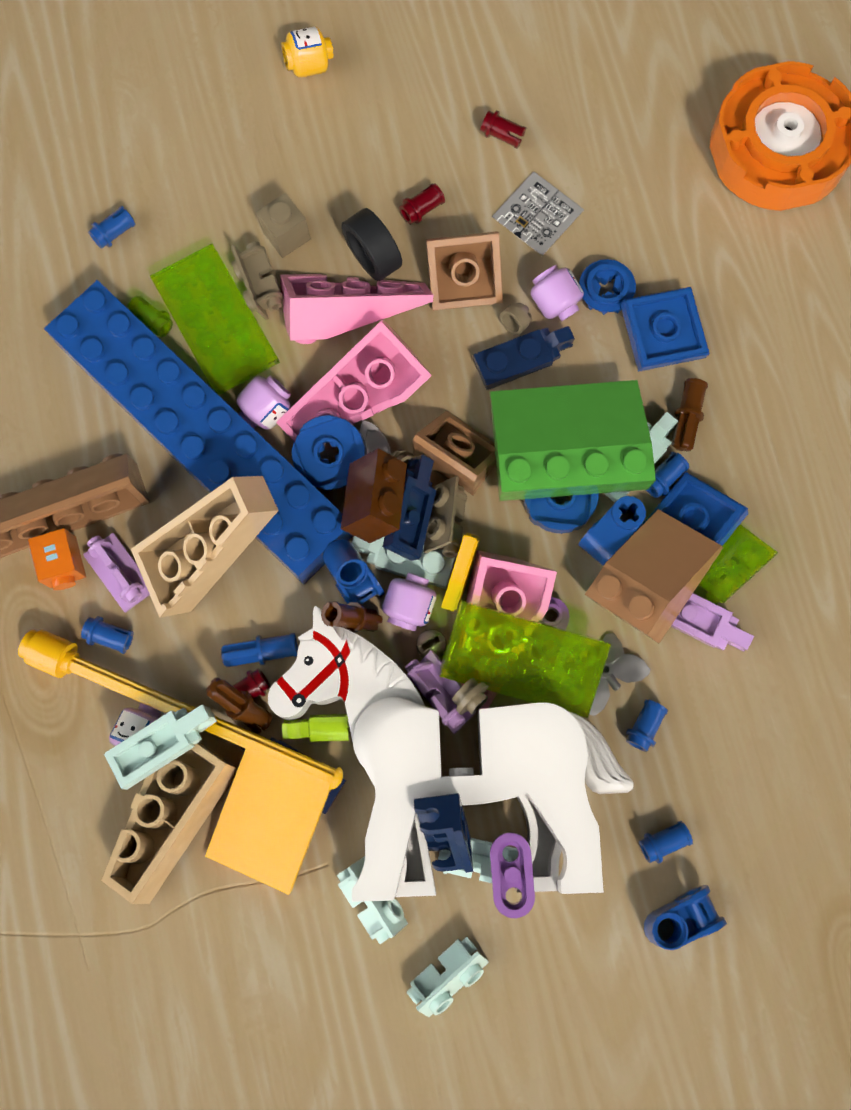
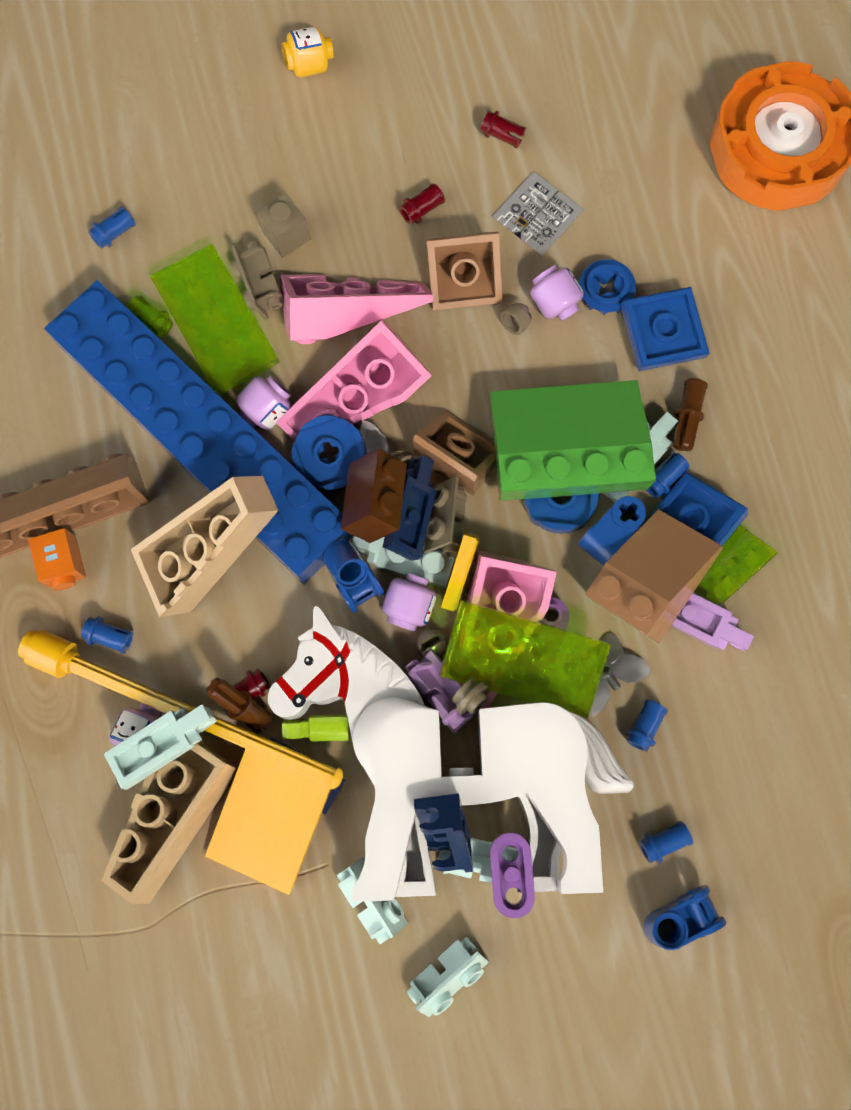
lavender hinge [83,533,150,613] -> none
blue axle [221,633,298,667] -> none
reddish brown axle [321,601,383,633] -> none
black tyre [342,208,403,281] -> none
dark blue hinge [473,326,575,390] -> none

